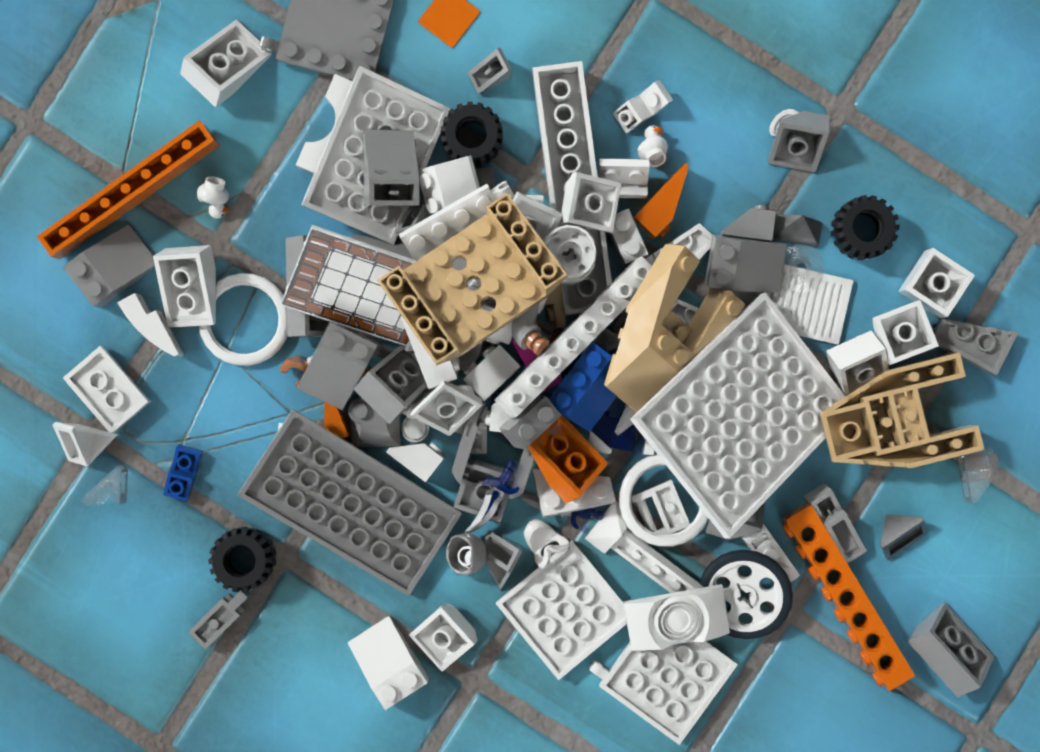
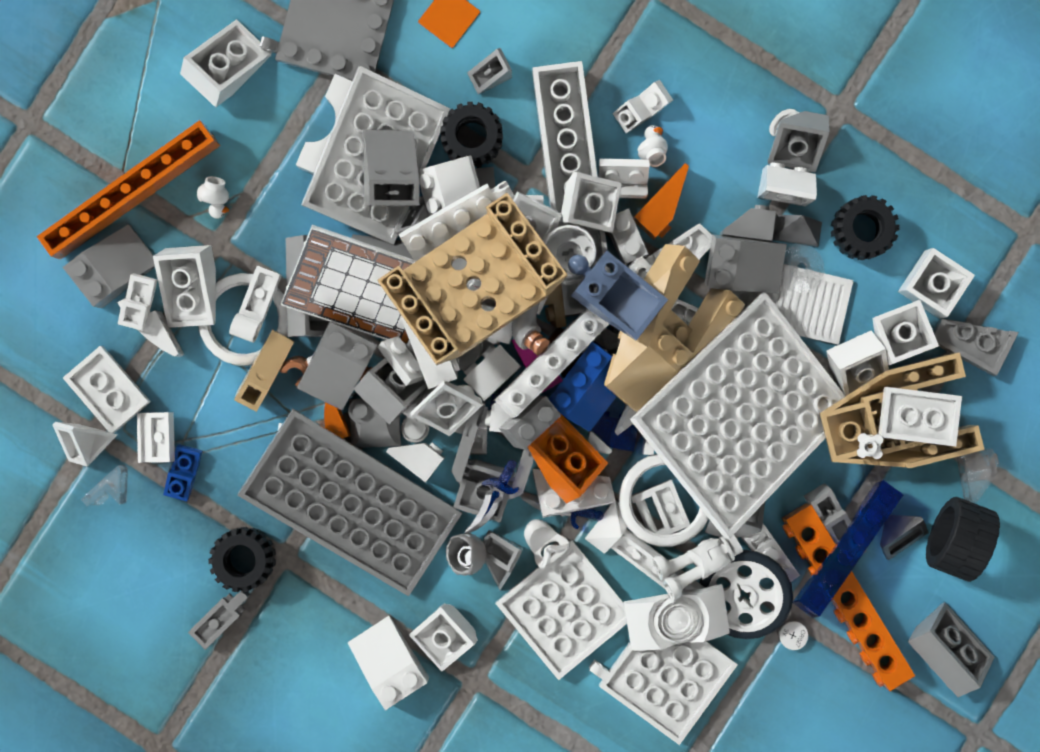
none -> white slope [118,273,158,331]
none -> white plate [137,412,175,463]
none -> white plate [229,266,282,343]
none -> tan slope [234,330,294,412]
none -> white plate [377,336,424,386]
none -> sand blue slope [568,251,668,341]
none -> white piece [652,535,743,601]
none -> white slope [757,163,817,207]
none -> white piece [779,621,808,650]
none -> clear blue arch [792,480,904,618]
none -> white plate [857,433,884,459]
none -> white plate [878,387,962,447]
none -> black tyre [926,497,1000,582]

